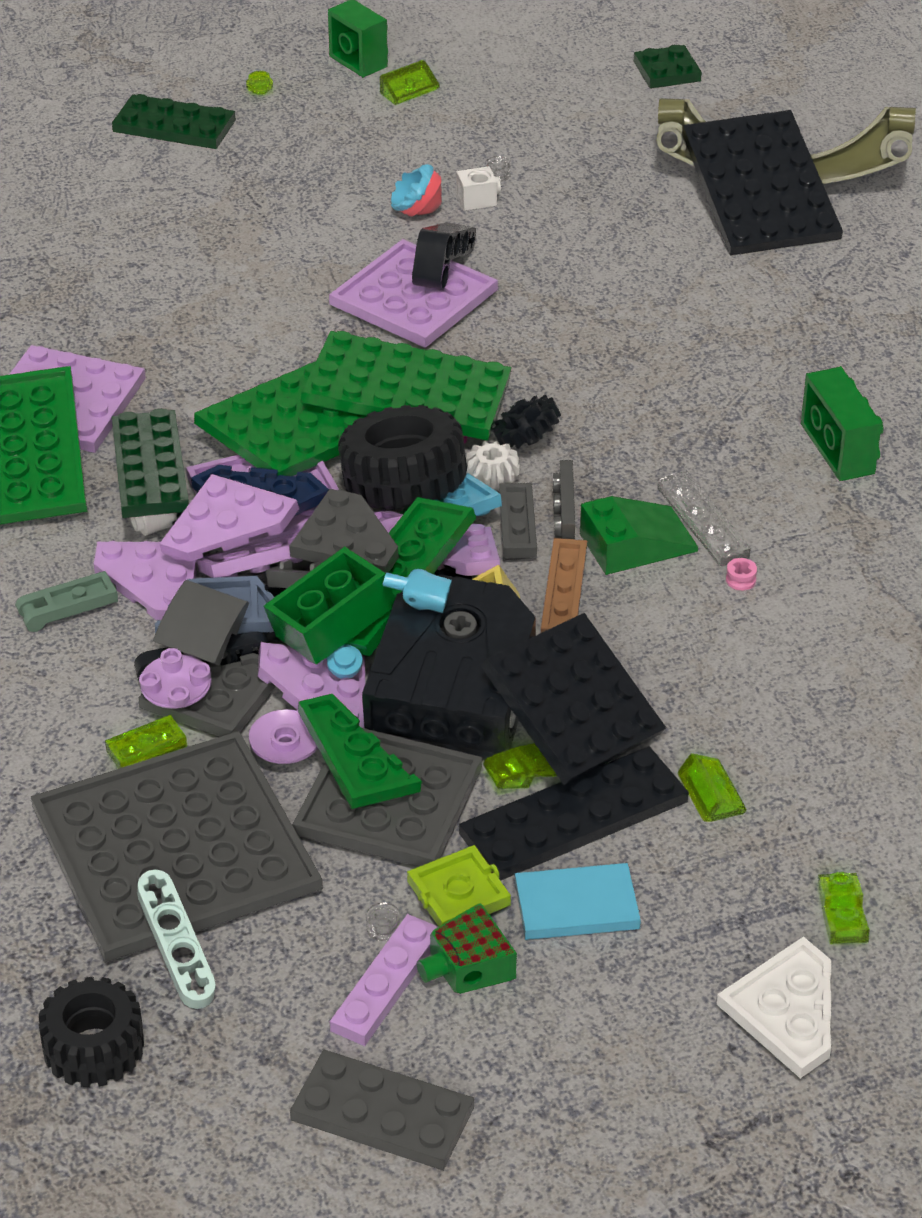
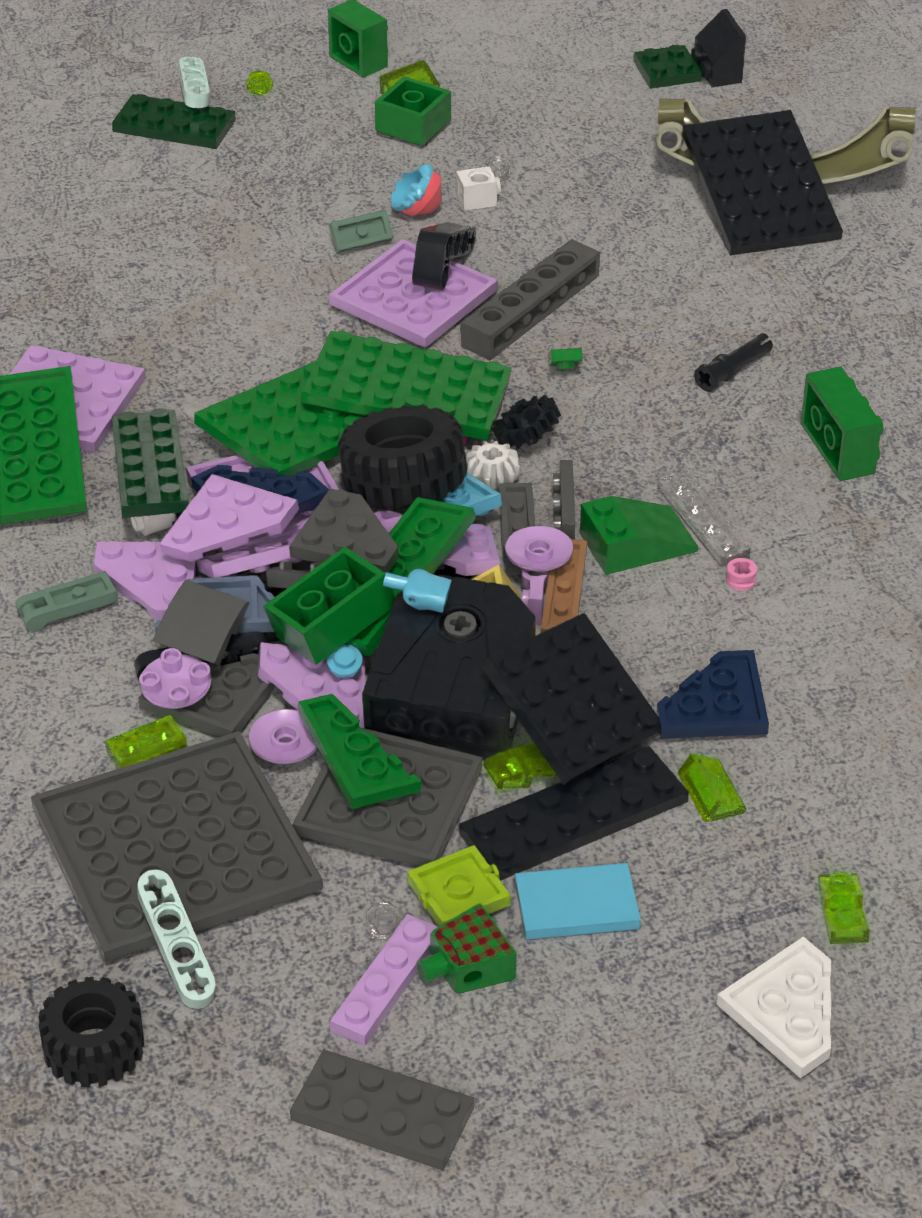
none -> light aqua beam [179,57,210,108]
none -> sand green plate [329,210,394,253]
none -> green brick [375,76,451,146]
none -> dark grey brick [460,239,600,361]
none -> lavender dish [505,526,573,571]
none -> lavender plate [522,569,548,625]
none -> green plate [548,348,583,371]
none -> dark blue plate [656,650,769,739]
none -> black slope [691,9,746,88]
none -> black pin [694,333,773,392]

